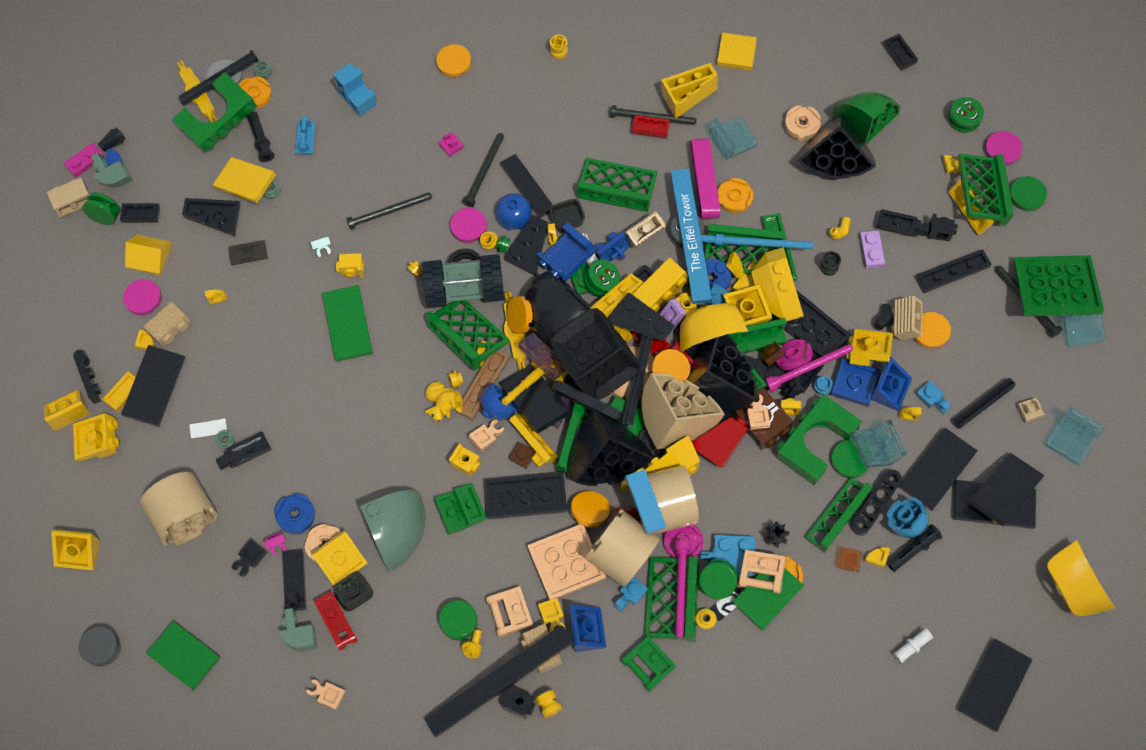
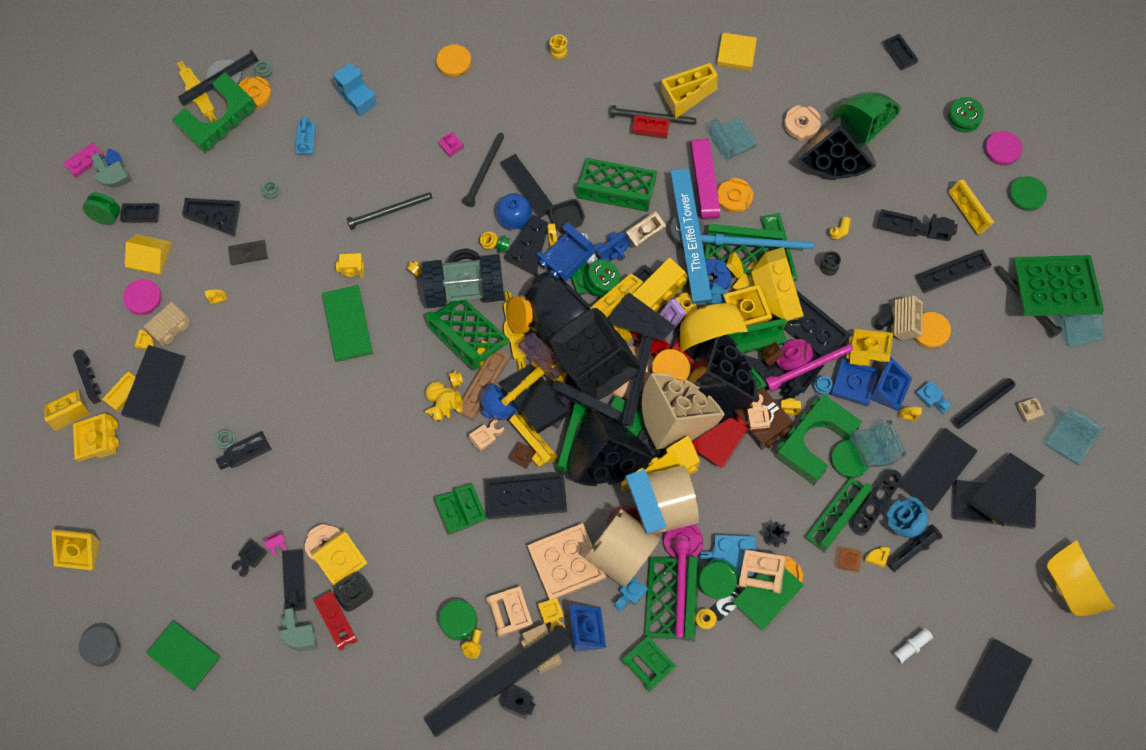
tan brick [47,178,90,218] -> none
black cone [97,127,126,152] -> none
tan brick [140,472,217,546] -> none
white sticker [189,418,227,438] -> none
yellow tile [213,157,276,203] -> none
black pin [247,112,275,162] -> none
blue plate [275,494,316,534] -> none
light nougat plate [306,680,346,711] -> none
light aqua tile [311,236,331,257] -> none
sand green brick [360,490,426,572] -> none
yellow brick [449,444,481,477] -> none
dark pink tile [450,208,487,243] -> none
yellow wheel [535,690,563,718] -> none
light orange tile [570,491,610,527] -> none
lavender plate [860,231,885,269] -> none
yellow tile [942,155,960,174] -> none
green fence [958,154,1014,226] -> none

